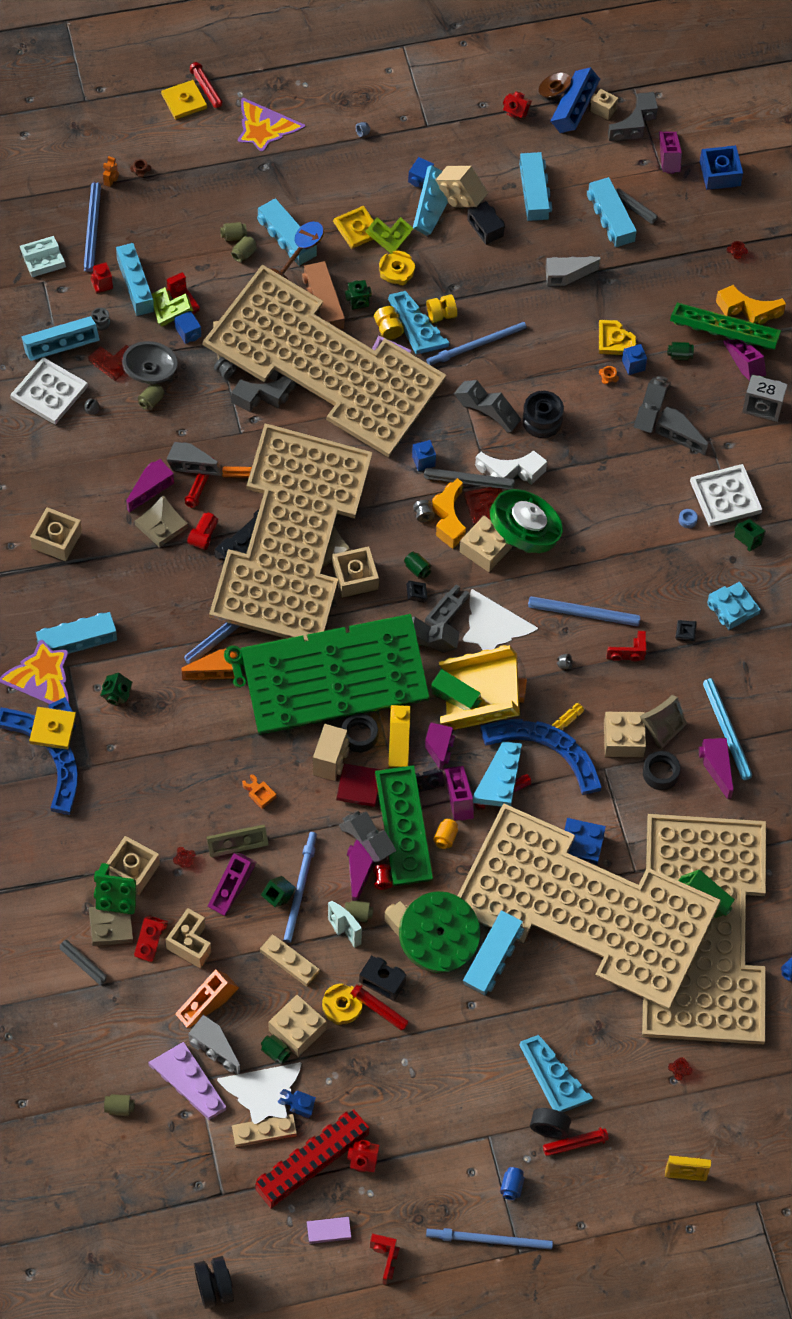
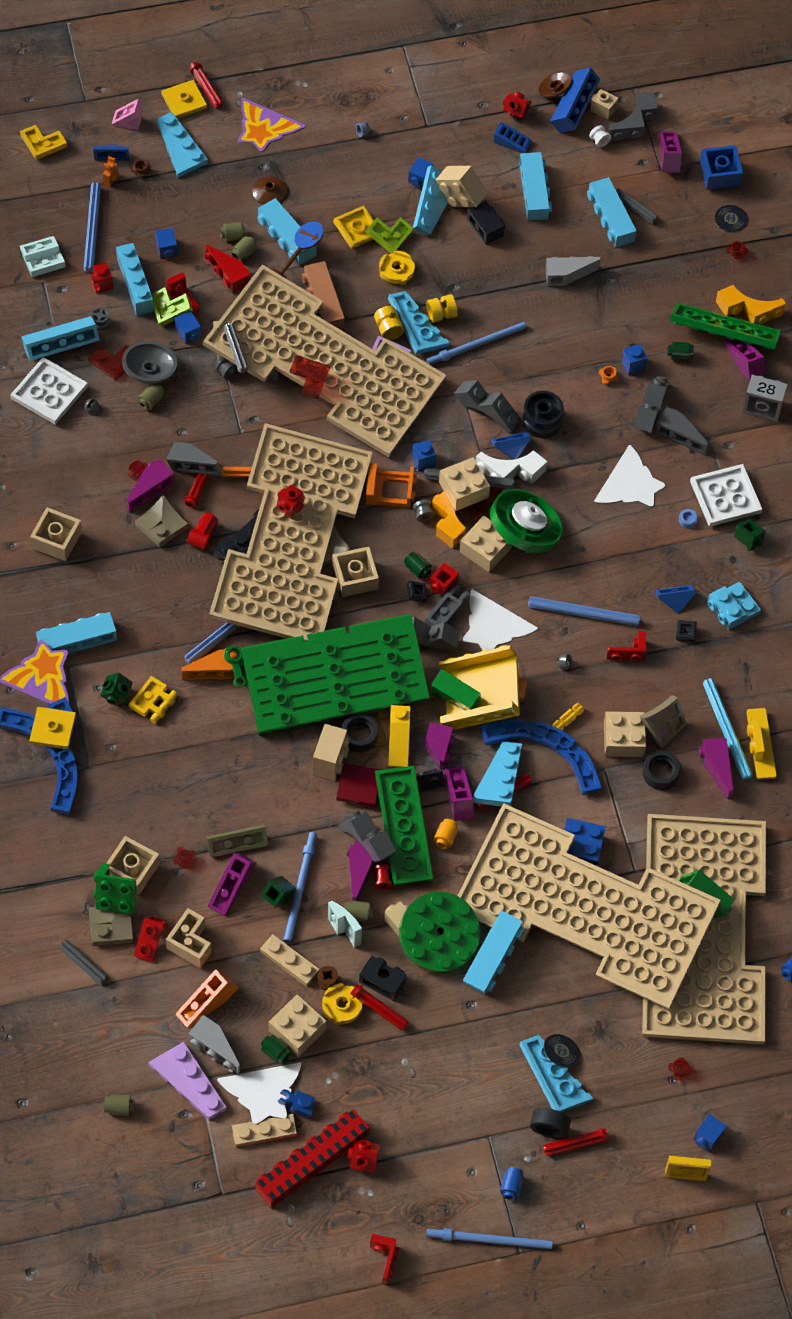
black wheel [194,1256,234,1309] -> none
dark grey arch [231,376,298,412] -> none
orange plate [242,774,277,809] -> none
lavender tile [307,1217,351,1244] -> none
dark green brick [345,280,372,310] -> none
yellow plate [599,320,636,355] -> none
none -> yellow plate [20,125,67,160]
none -> blue slope [93,144,129,161]
none -> bright pink slope [112,99,143,130]
none -> clear red plate [128,460,148,478]
none -> yellow plate [129,676,178,724]
none -> blue brick [155,228,178,258]
none -> medium azure wing [157,112,208,178]
none -> red slope [204,244,251,294]
none -> axle [224,323,249,373]
none -> reddish brown dish [252,176,287,205]
none -> red brick [276,484,305,518]
none -> clear red plate [289,355,331,400]
none -> reddish brown wheel [318,966,338,990]
none -> orange window [366,463,417,508]
none -> red brick [430,563,459,595]
none -> tan brick [439,457,490,511]
none -> blue slope [490,432,530,459]
none -> blue slope [493,122,532,153]
none -> black sticker [544,1034,580,1067]
none -> white wheel [589,125,611,148]
none -> white sticker [594,445,665,506]
none -> blue slope [654,585,696,614]
none -> blue brick [693,1114,726,1152]
none -> black sticker [715,205,748,232]
none -> yellow bracket [746,708,776,780]

